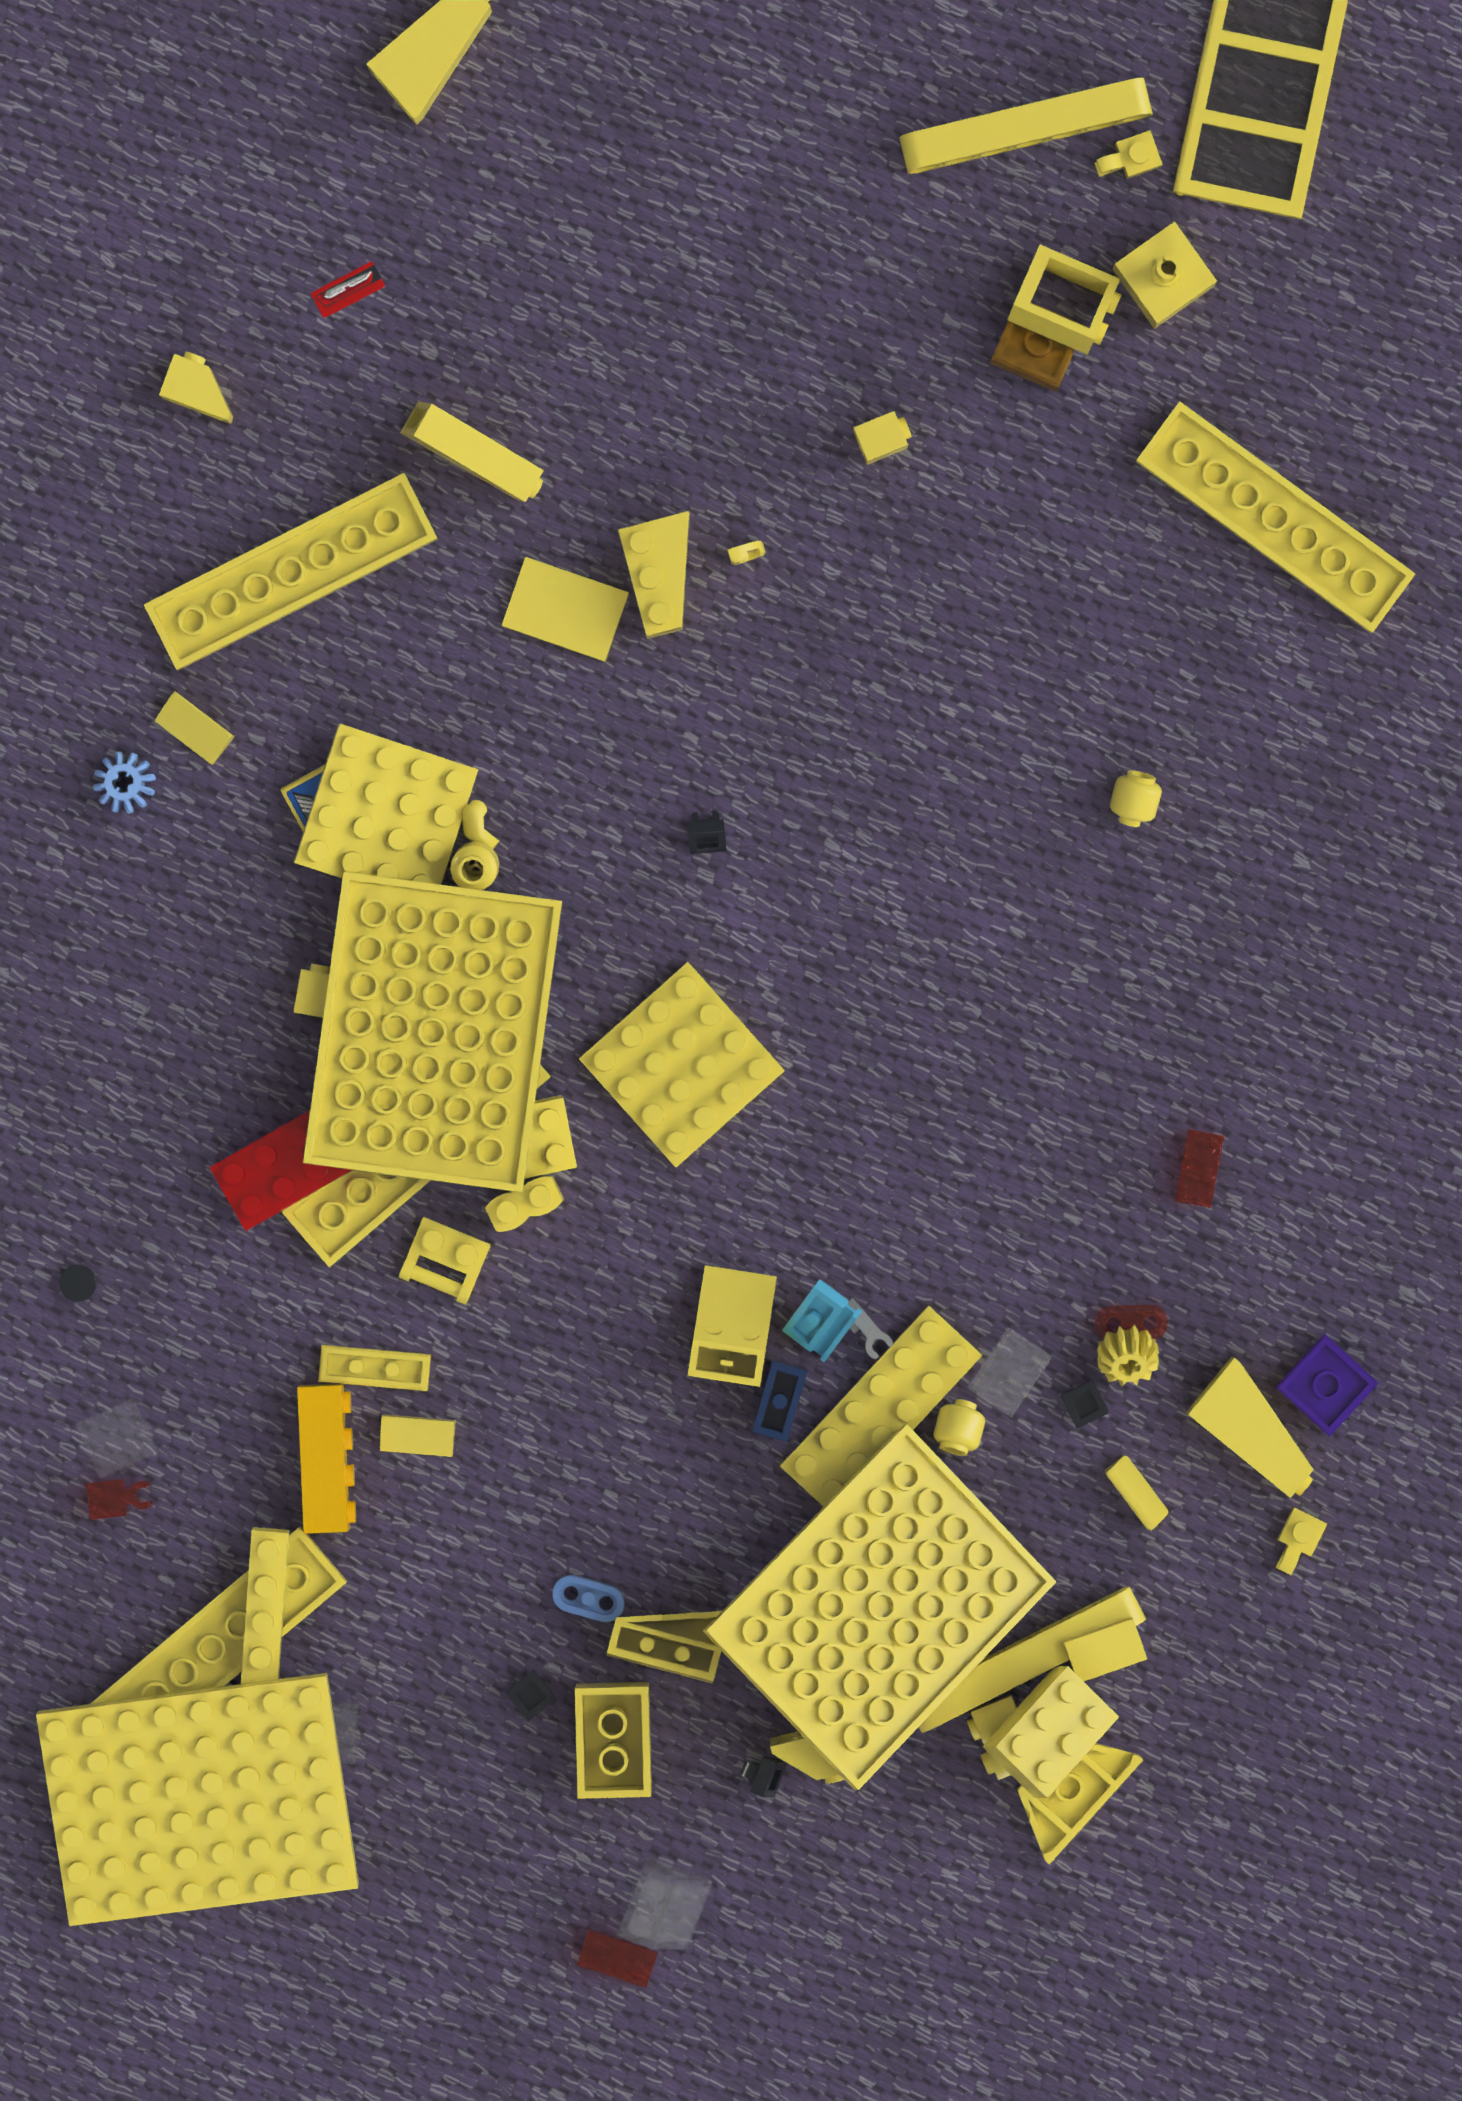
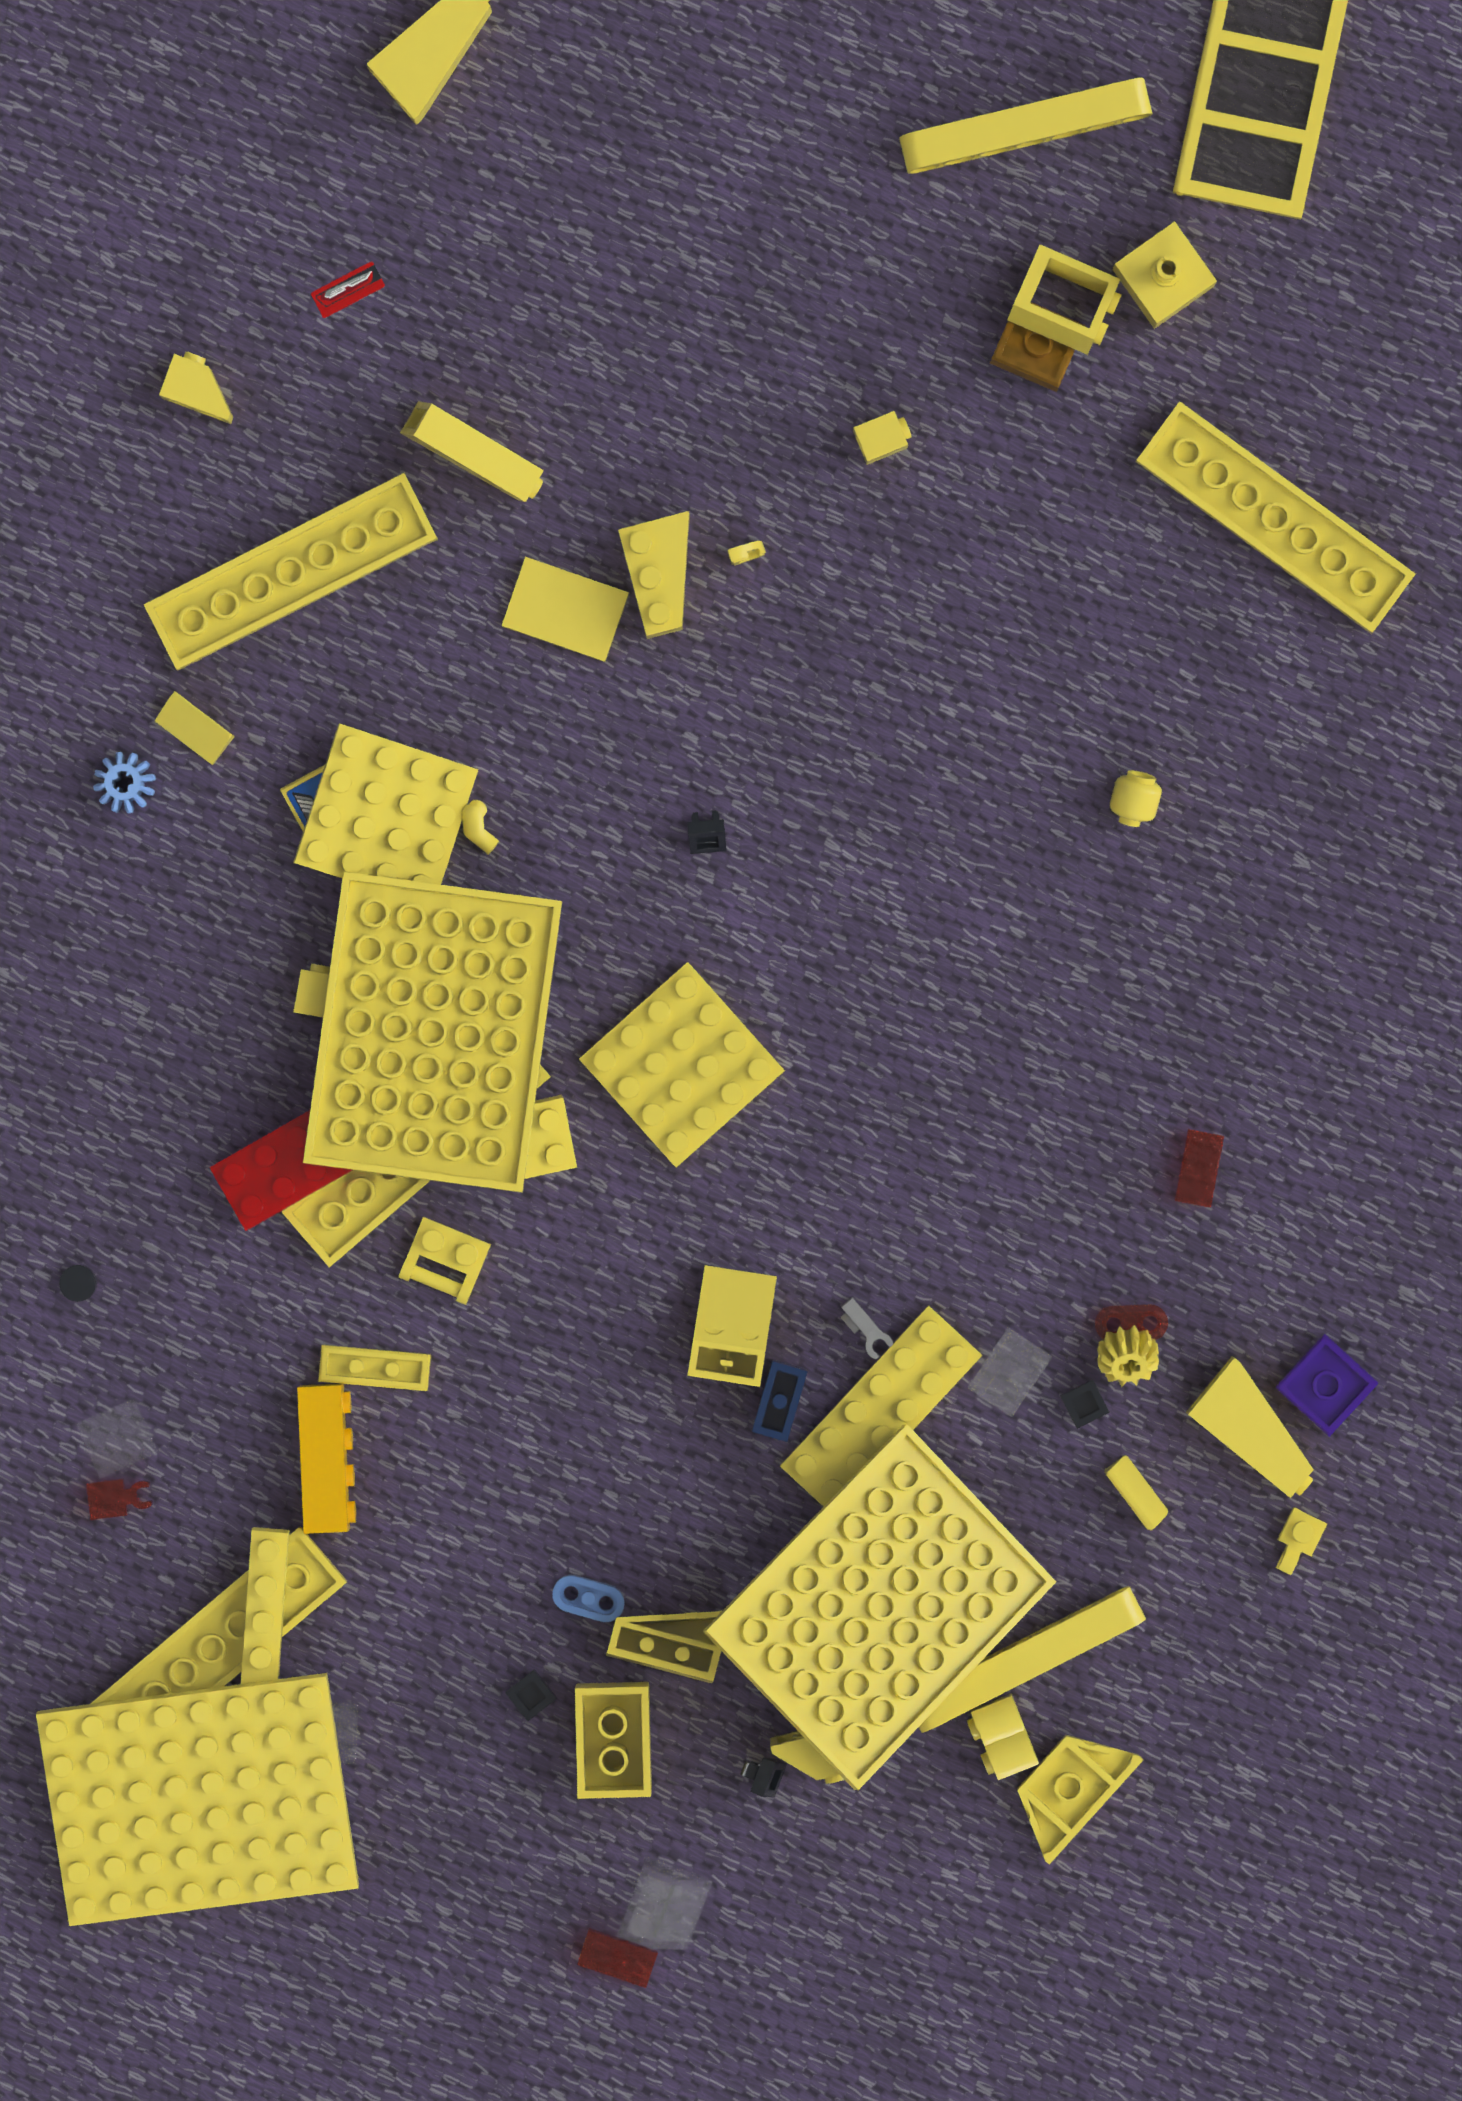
light yellow slope [380,1414,456,1457] -> none
light yellow head [450,841,500,890] -> none
light yellow brick [485,1176,564,1232] -> none
medium azure plate [782,1279,862,1362] -> none
light yellow head [933,1399,985,1456] -> none
light yellow brick [983,1666,1119,1798] -> none
light yellow panel [1063,1617,1147,1682] -> none
light yellow plate [1094,130,1163,179] -> none

